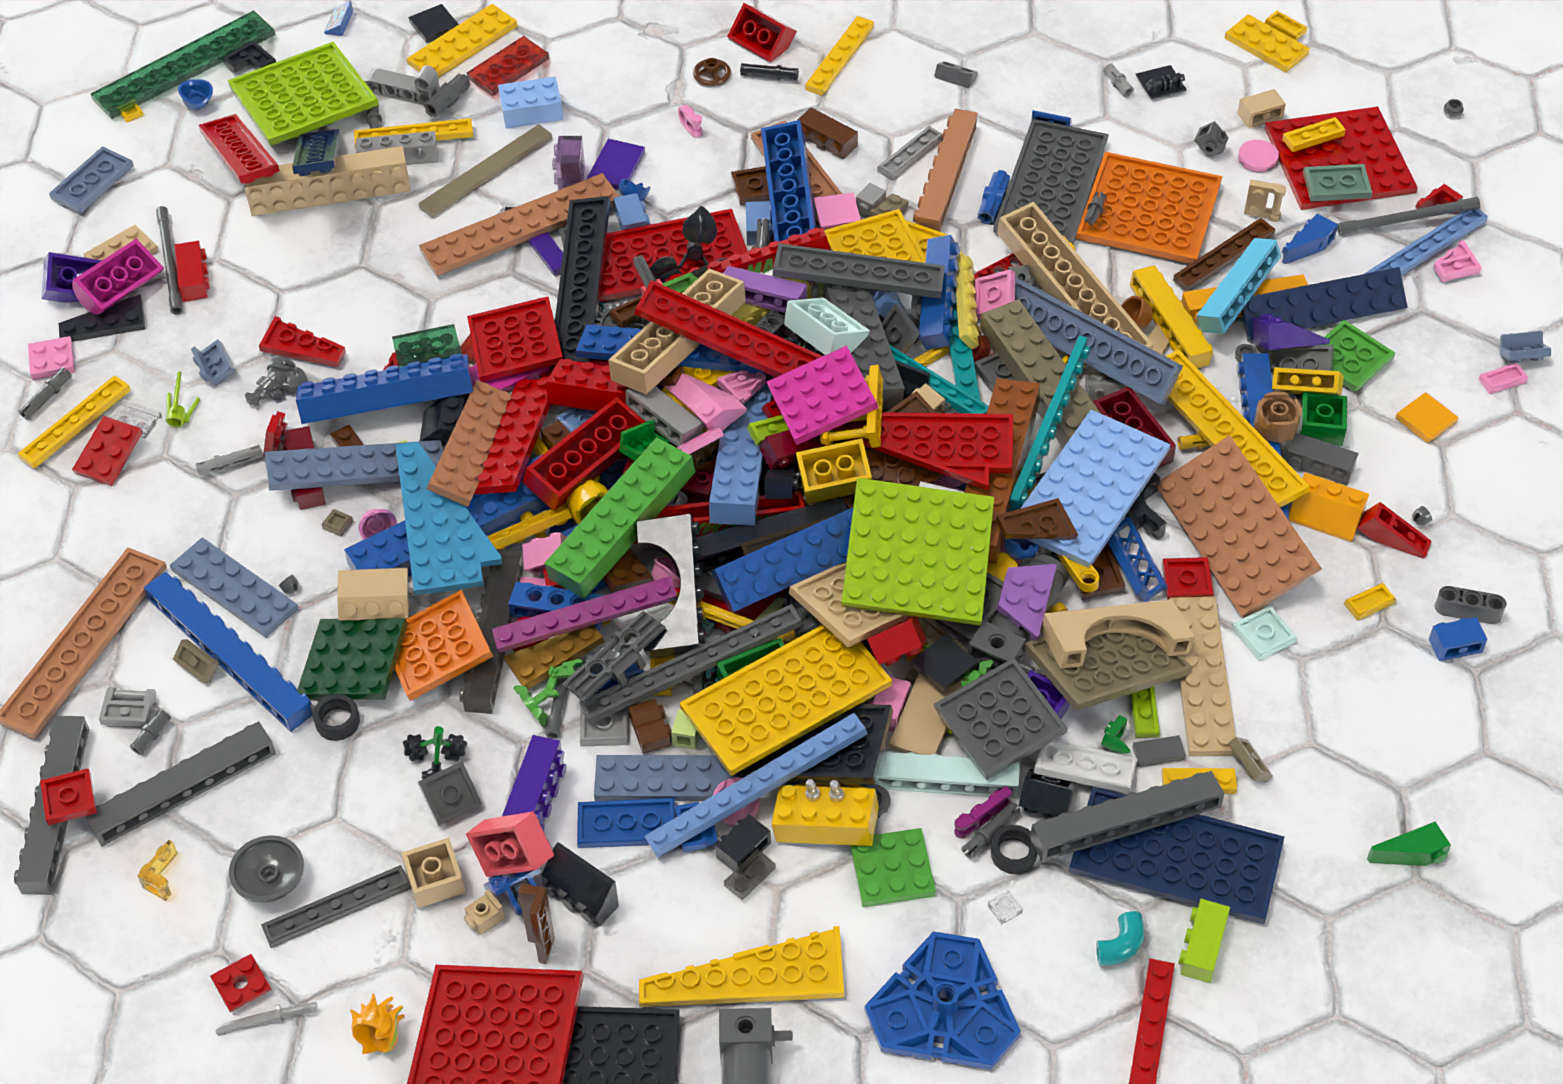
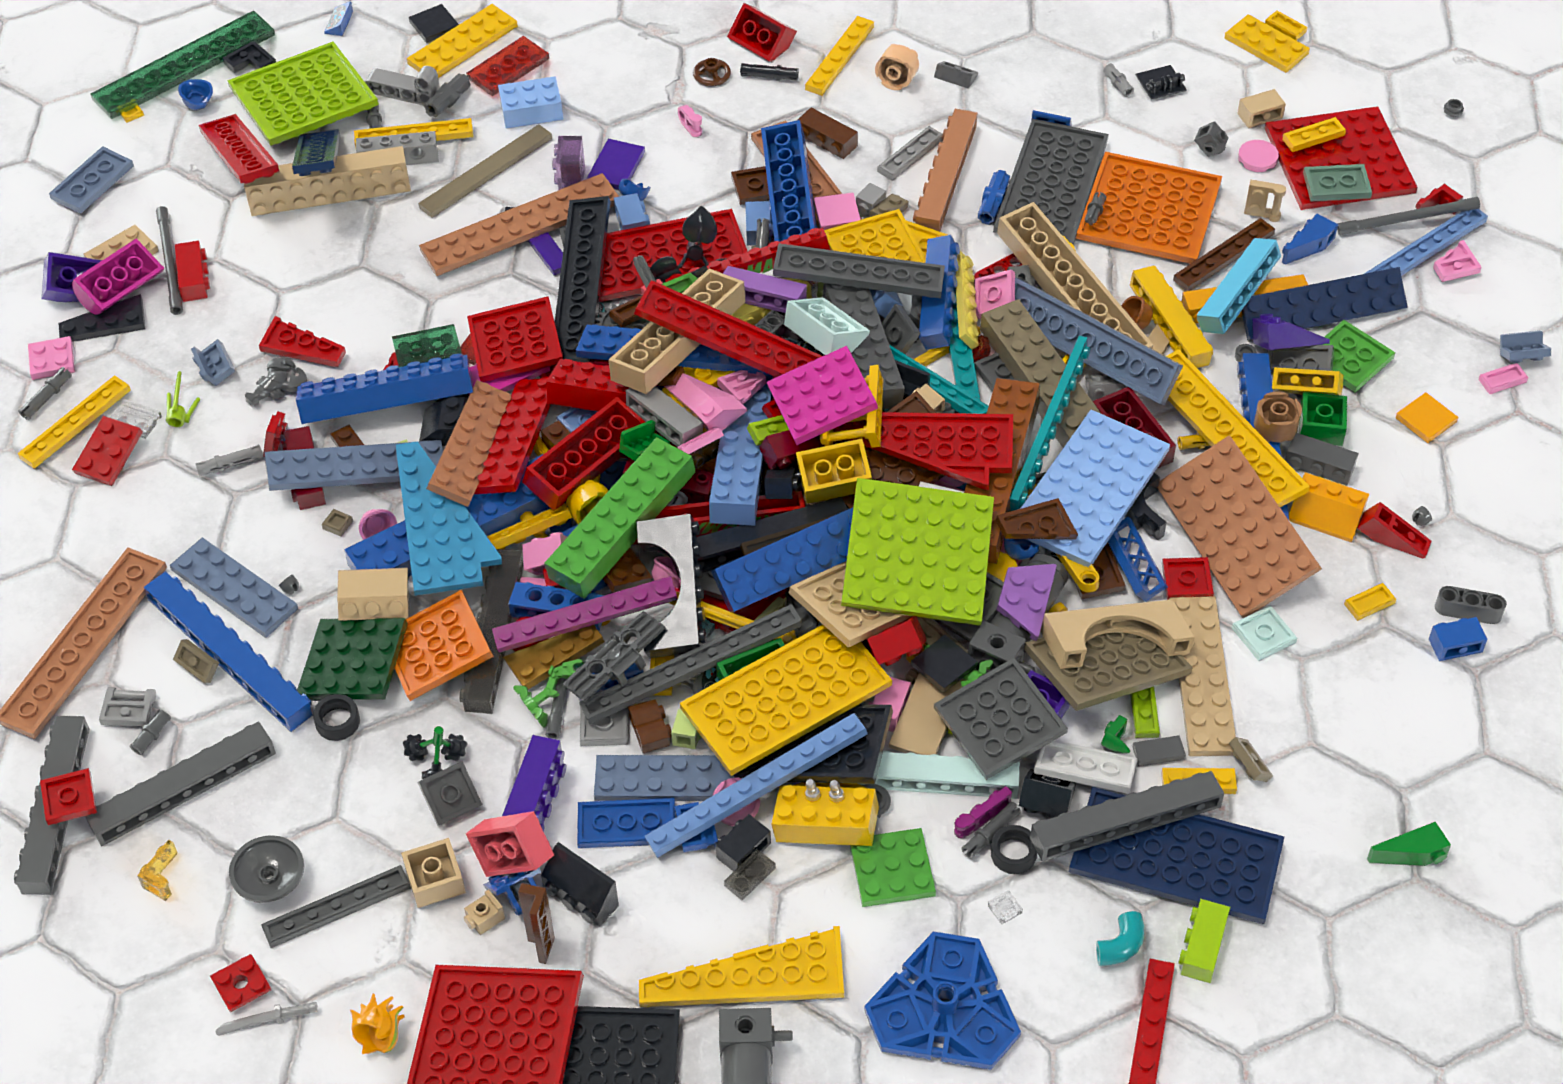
none -> light nougat brick [875,44,919,90]

